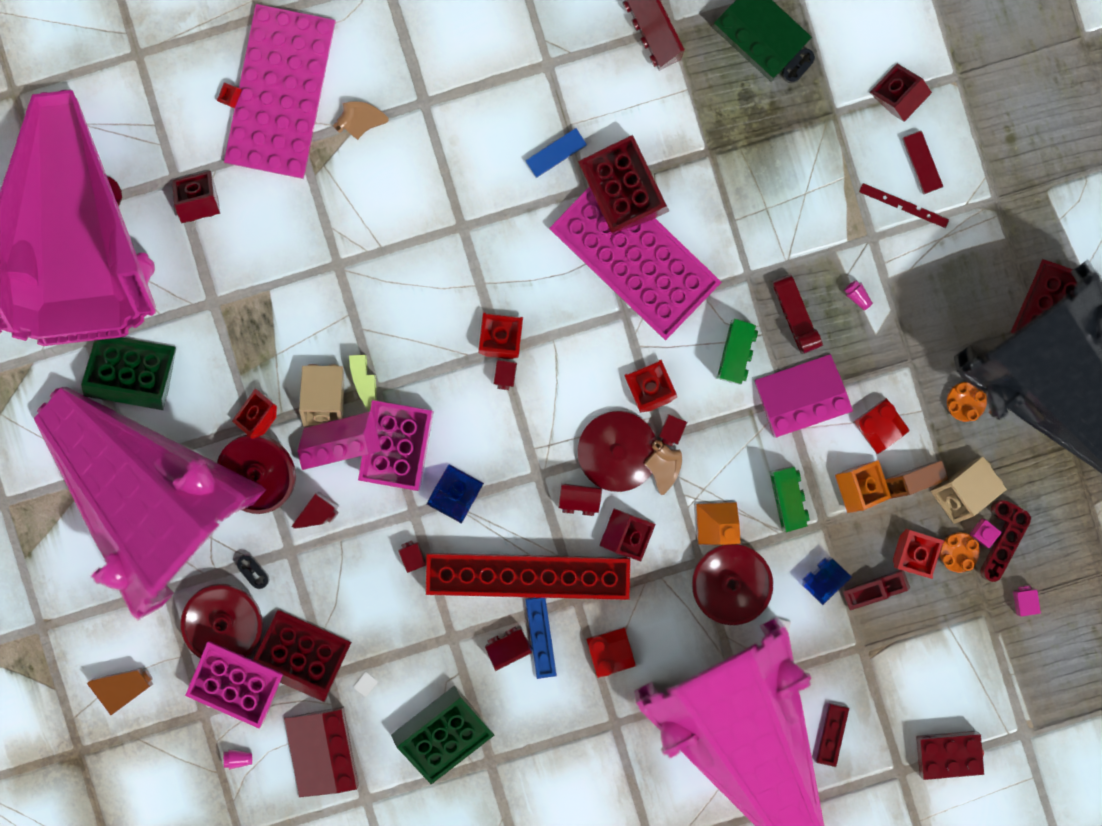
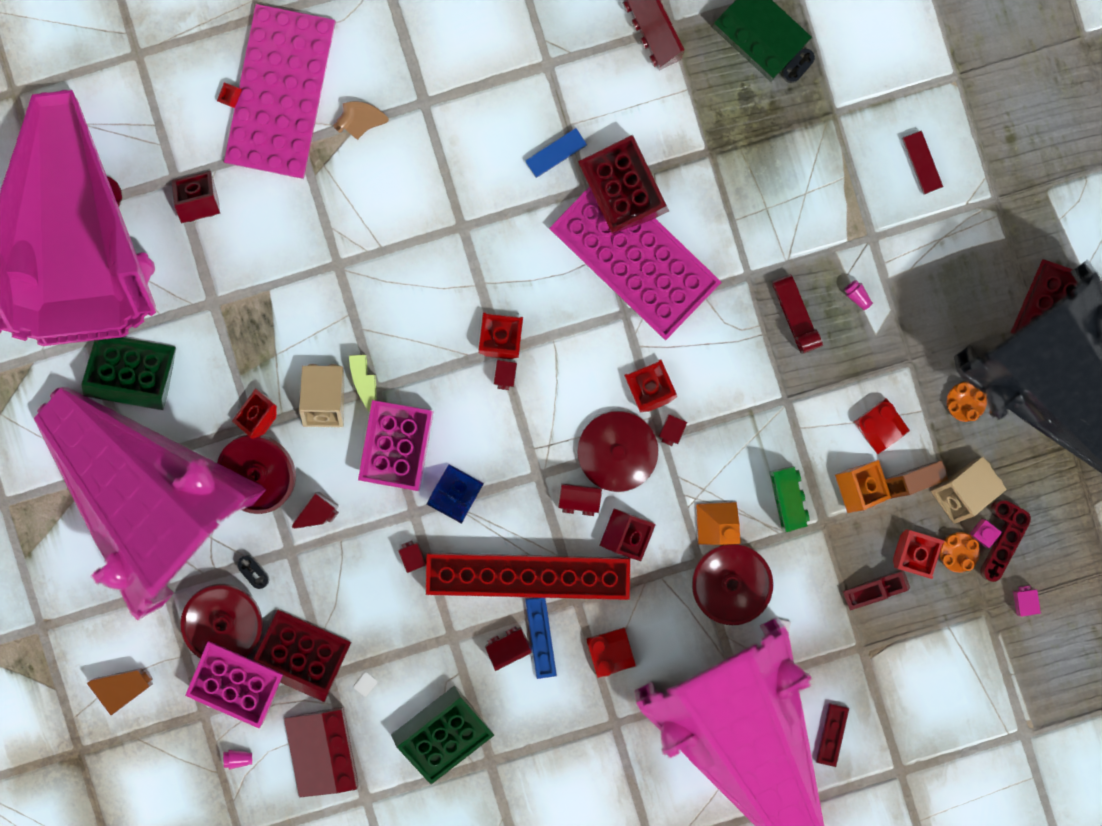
dark pink slope [297,411,381,470] -> none
medium nougat arm [644,440,682,495] -> none
green slope [717,319,758,385] -> none
dark pink slope [754,354,853,438] -> none
clear blue slope [801,557,852,605] -> none
dark red piece [859,183,949,228] -> none
dark red slope [870,63,932,122] -> none
dark red piece [916,731,984,780] -> none

